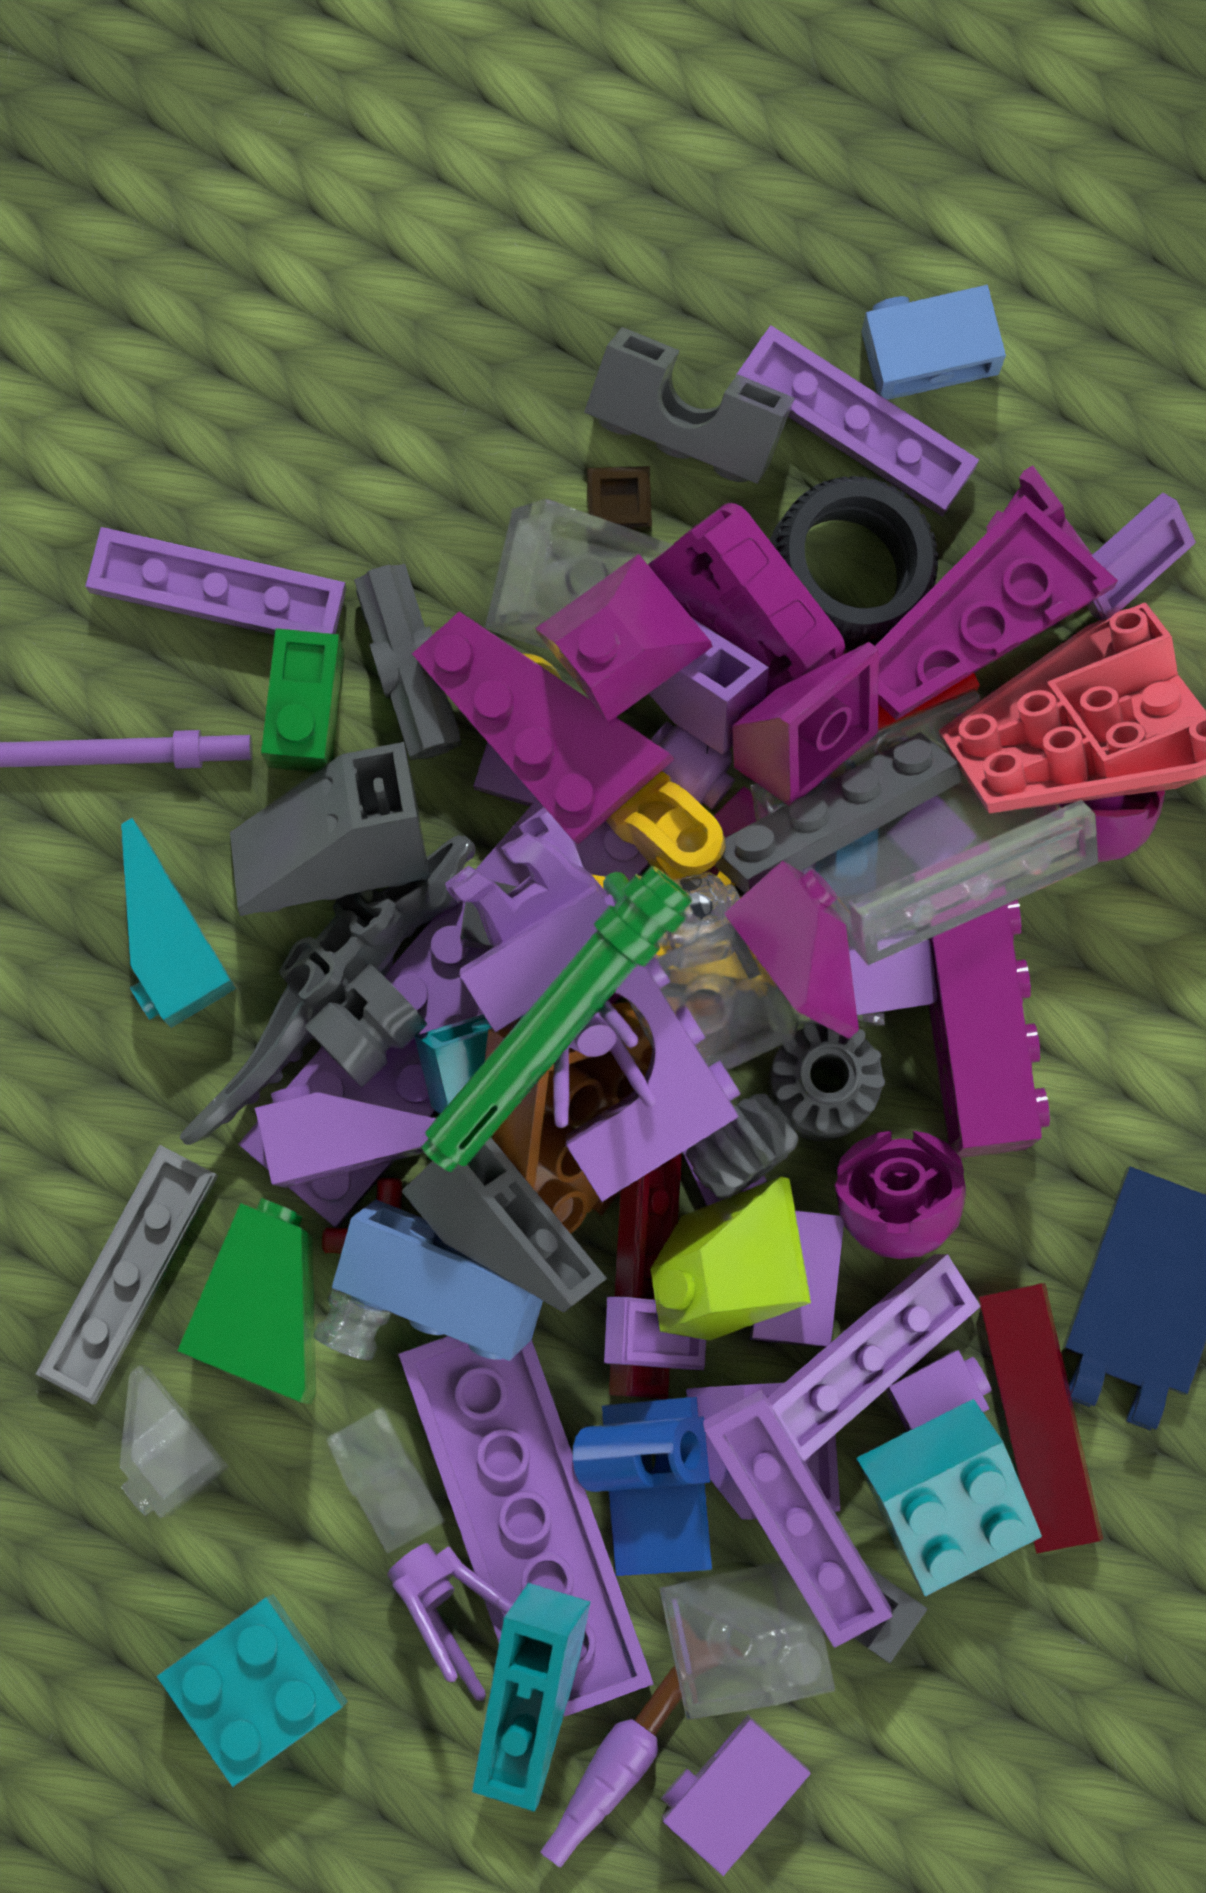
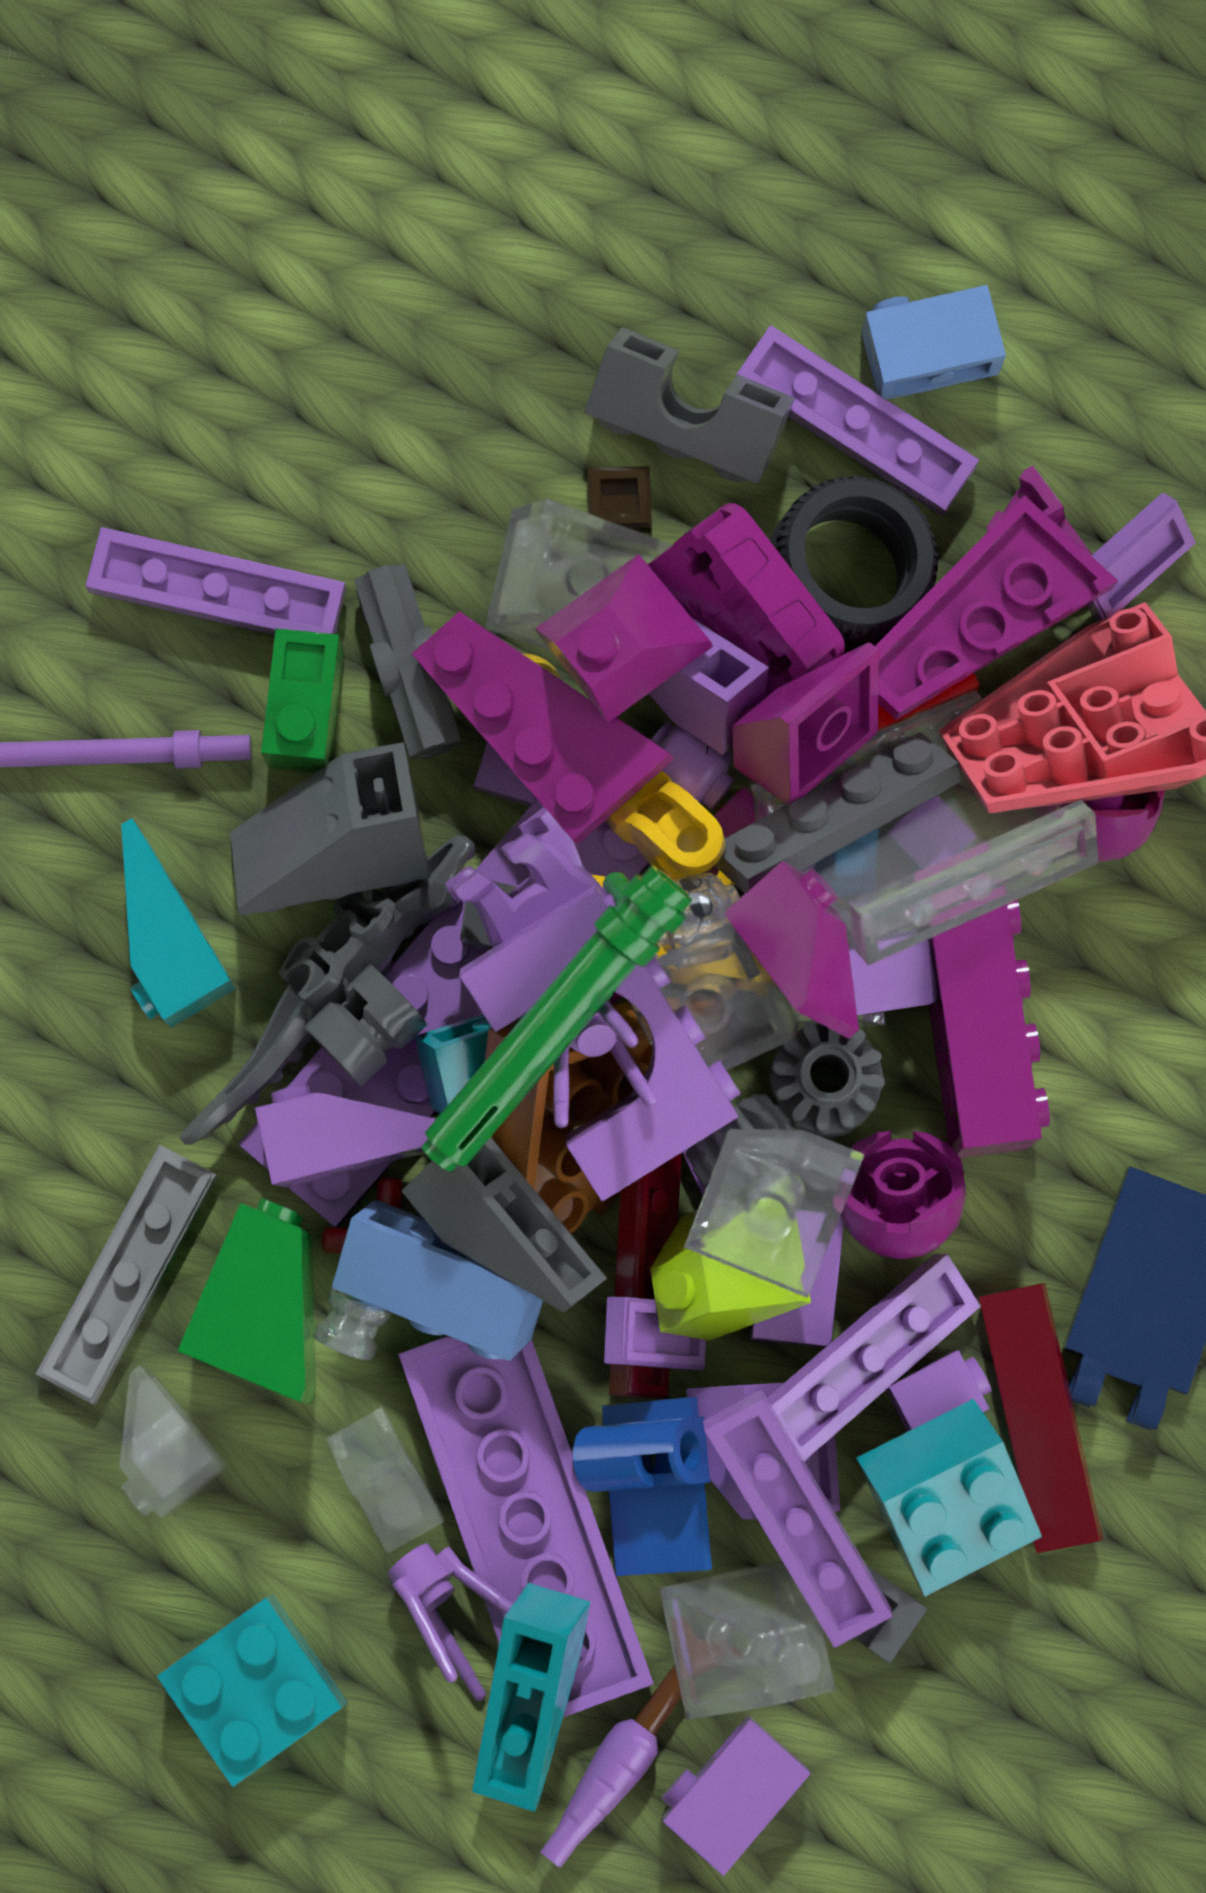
none -> clear slope [684,1129,865,1297]

